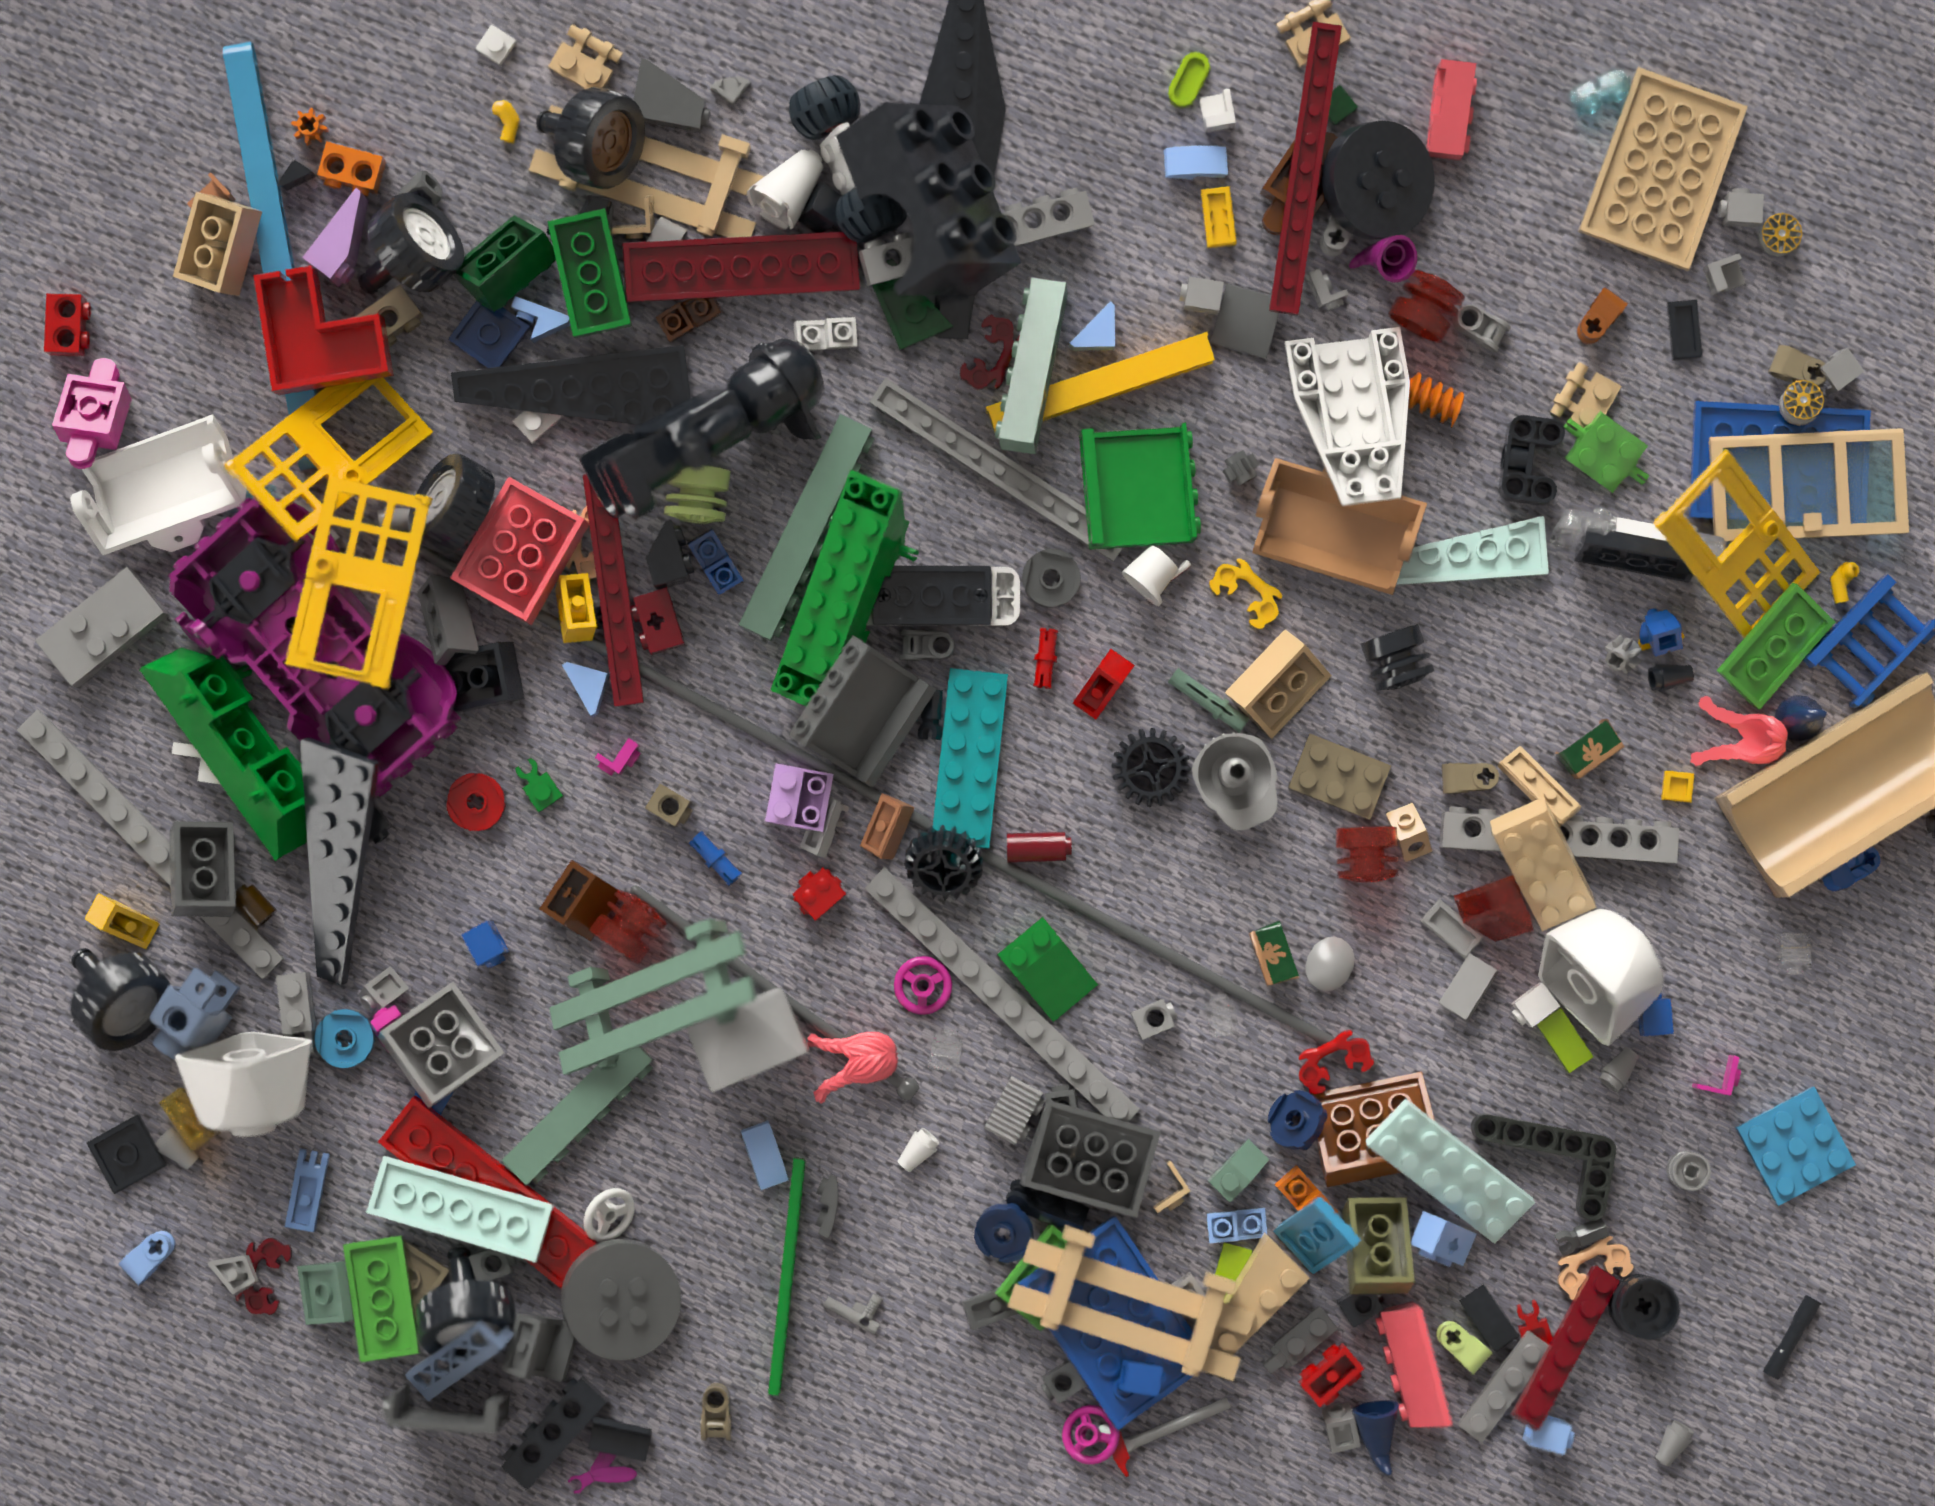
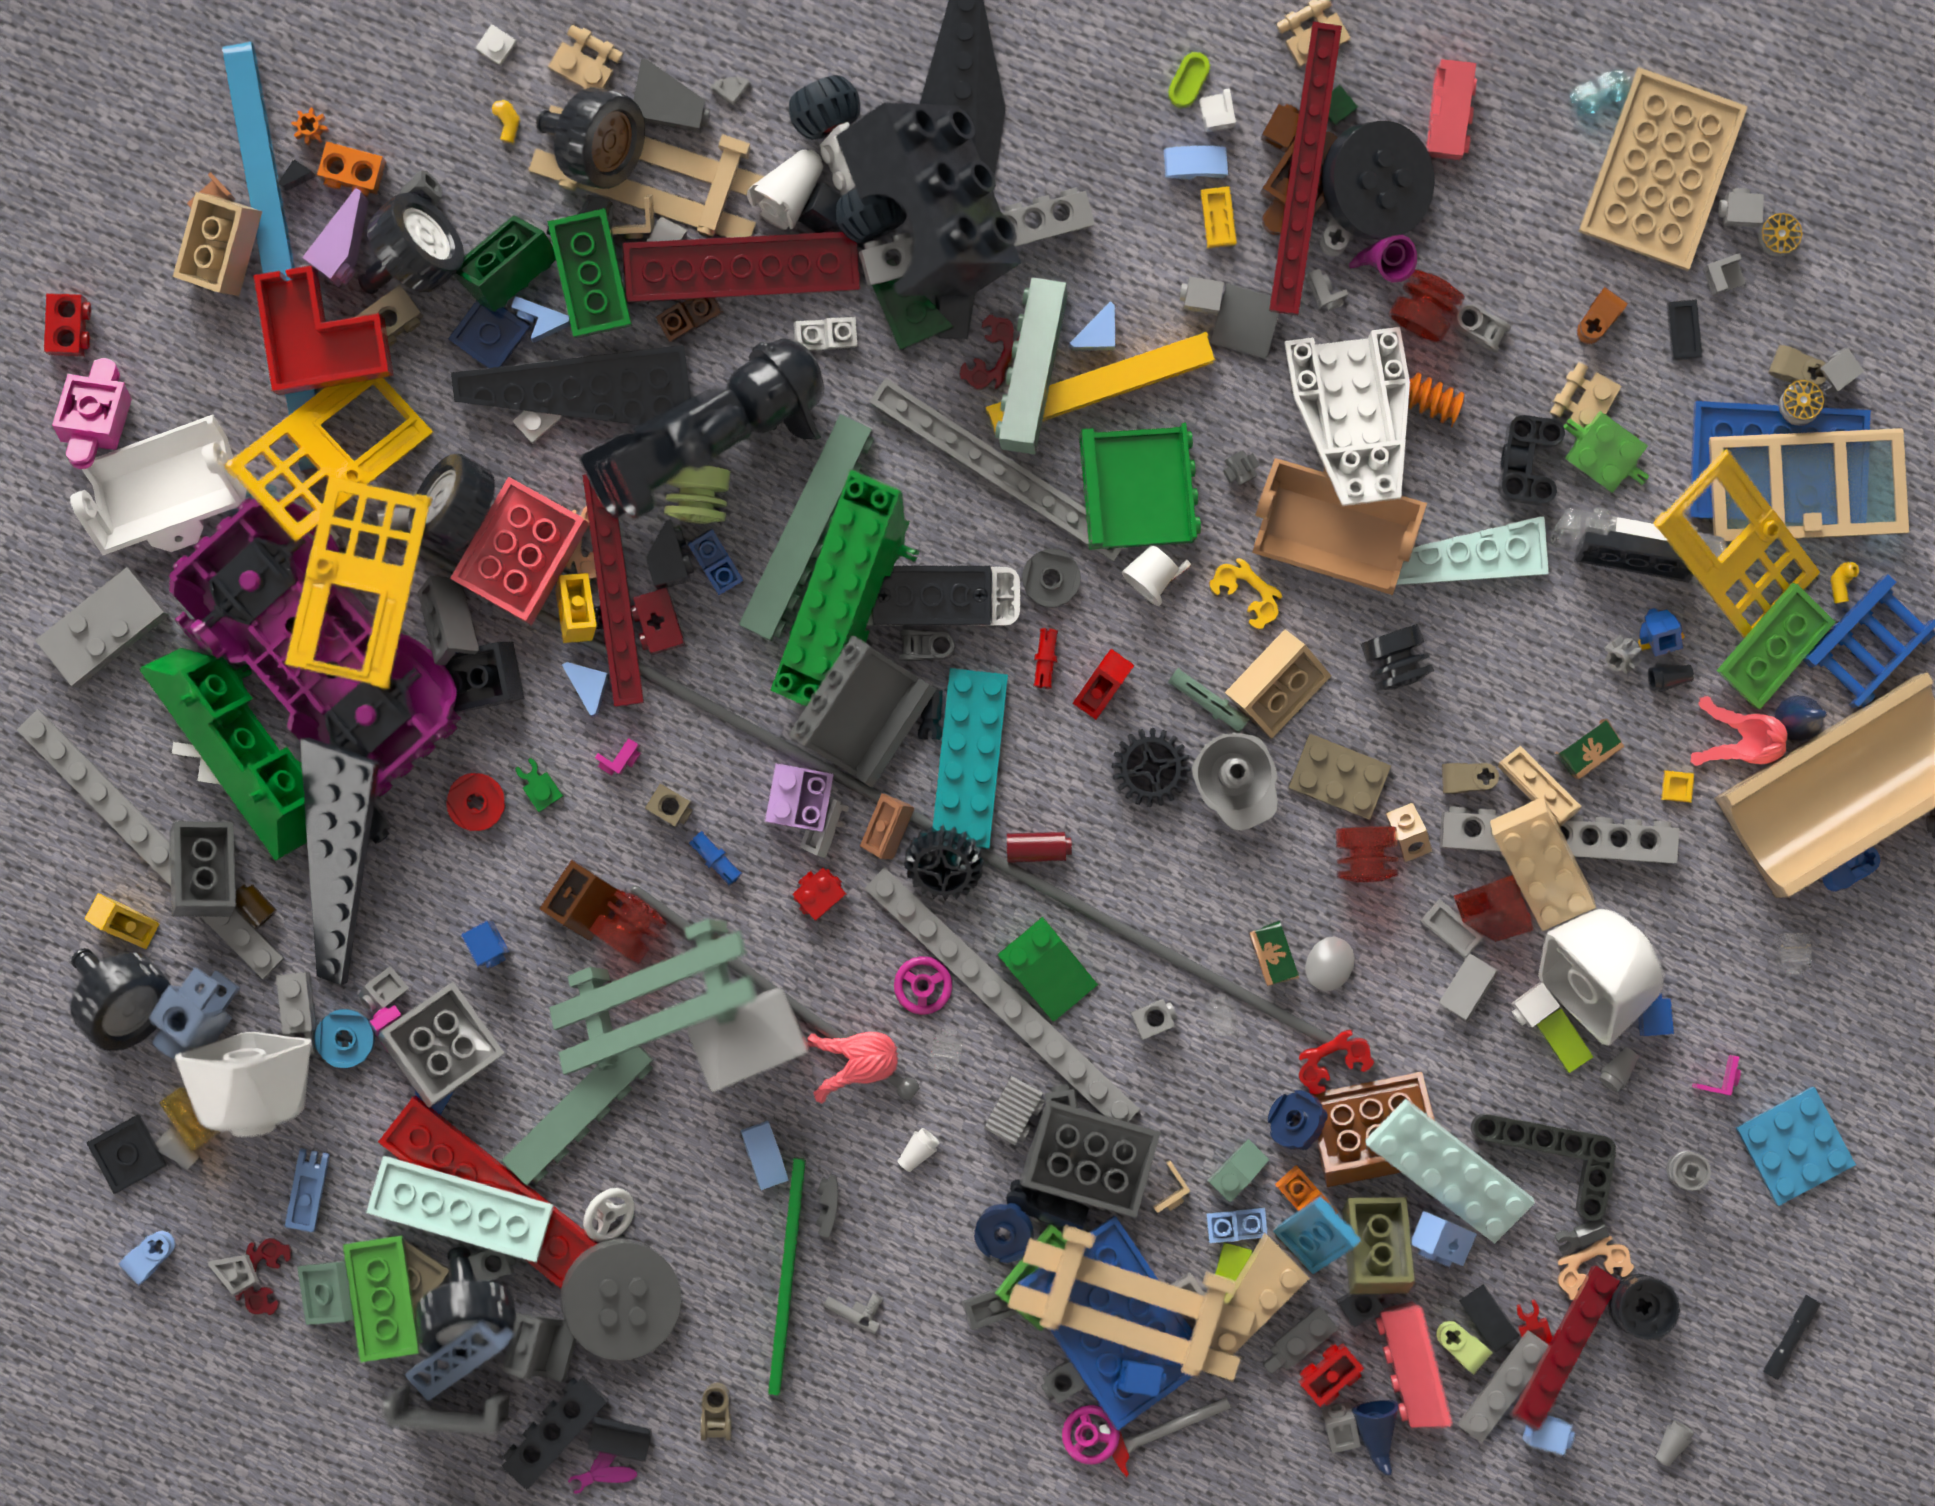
none -> reddish brown brick [1260,104,1299,153]

